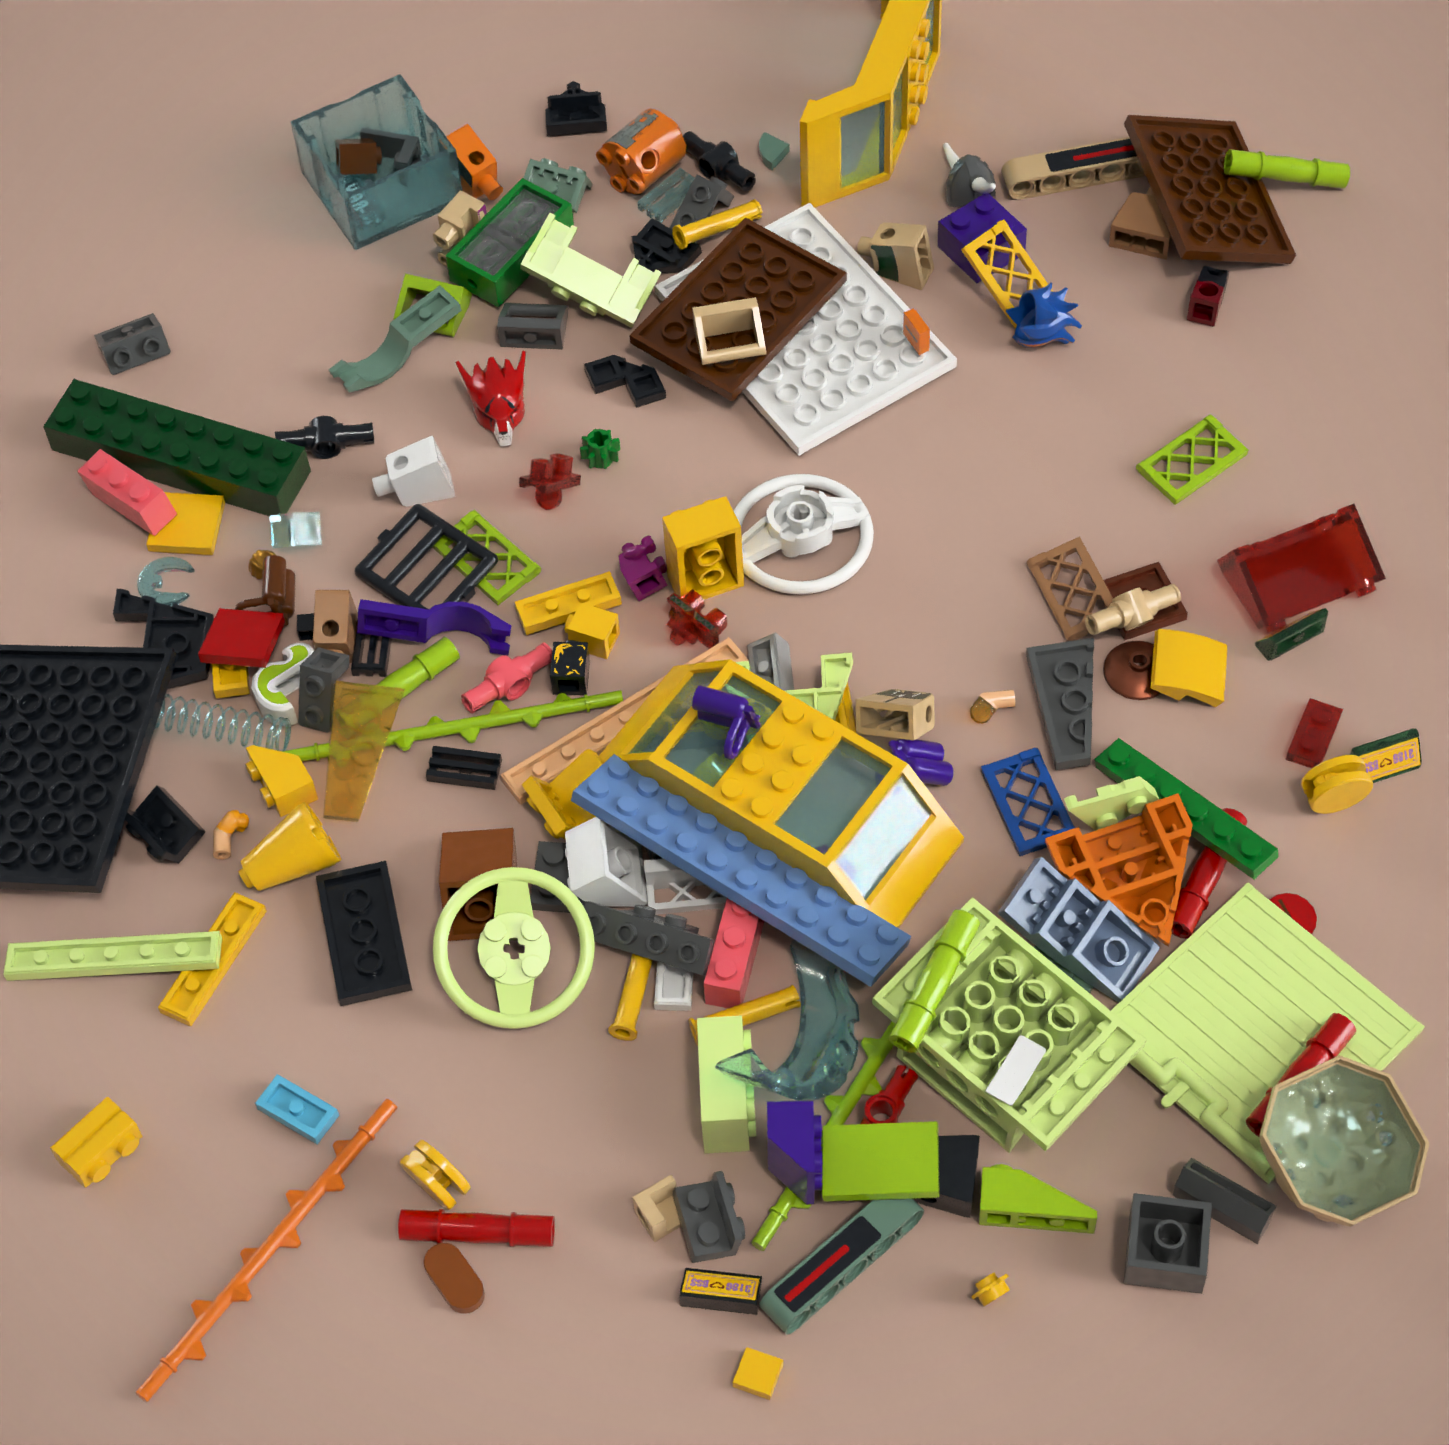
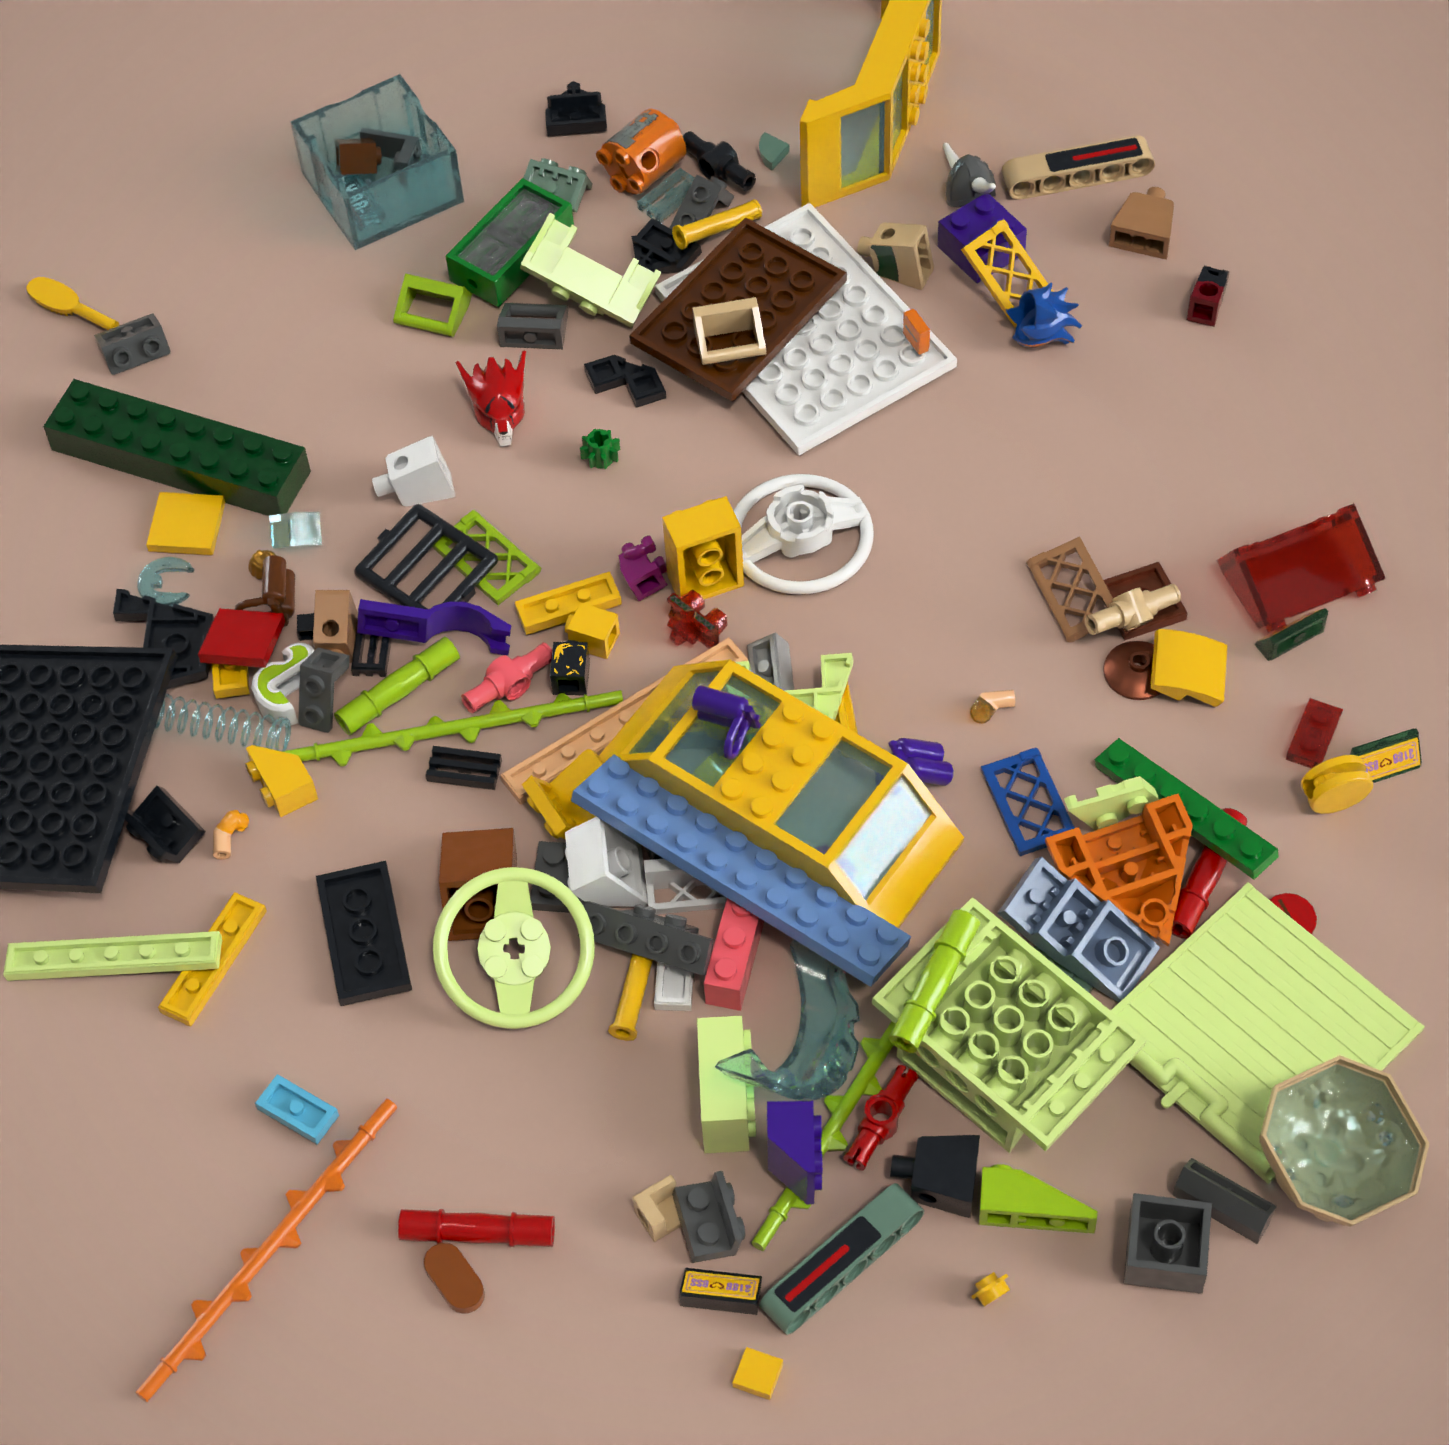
yellow brick [50,1097,143,1188] -> none
coral brick [77,449,177,536] -> none
yellow cone [238,802,342,891] -> none
black pin [275,416,374,459] -> none
clear yellow wing [323,681,405,822] -> none
sand green piece [328,285,462,393] -> none
yellow head [400,1139,471,1210] -> none
tan hips [433,190,487,266] -> none
orange torso [443,124,503,201] -> none
clear red hips [519,453,581,510] -> none
yellow pin [688,985,801,1046] -> none
lime tile [822,1121,939,1202] -> none
tan torso [855,689,935,740] -> none
white sticker [986,1035,1046,1106] -> none
dark grey wing [1026,638,1094,770] -> none
reddish brown plate [1124,115,1296,264] -> none
lime window [1136,414,1248,505] -> none
lime piece [1224,149,1350,189] -> none
red piece [1246,1013,1356,1137] -> none
none -> yellow piece [26,277,119,330]

